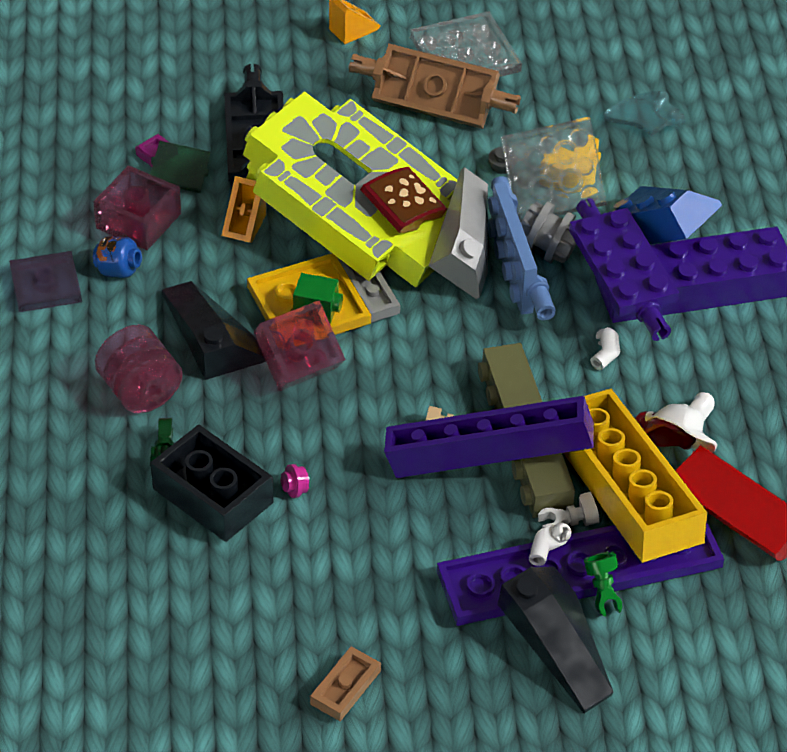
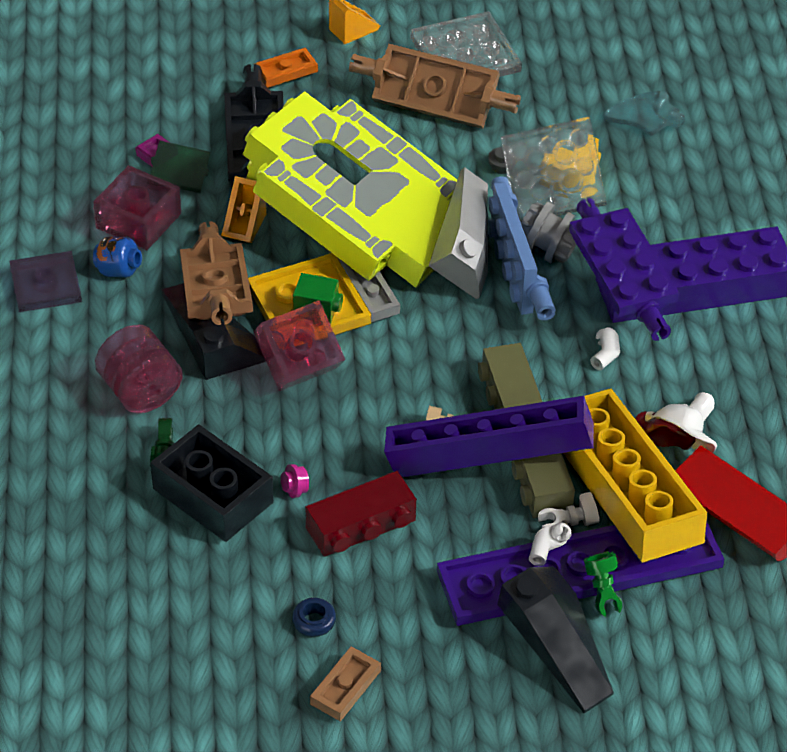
slope [360,167,447,233] -> none
blue wedge [613,186,722,245] -> none
none -> medium nougat plate [180,222,253,325]
none -> orange plate [254,47,318,88]
none -> dark blue piece [292,598,336,637]
none -> dark red brick [305,471,417,557]

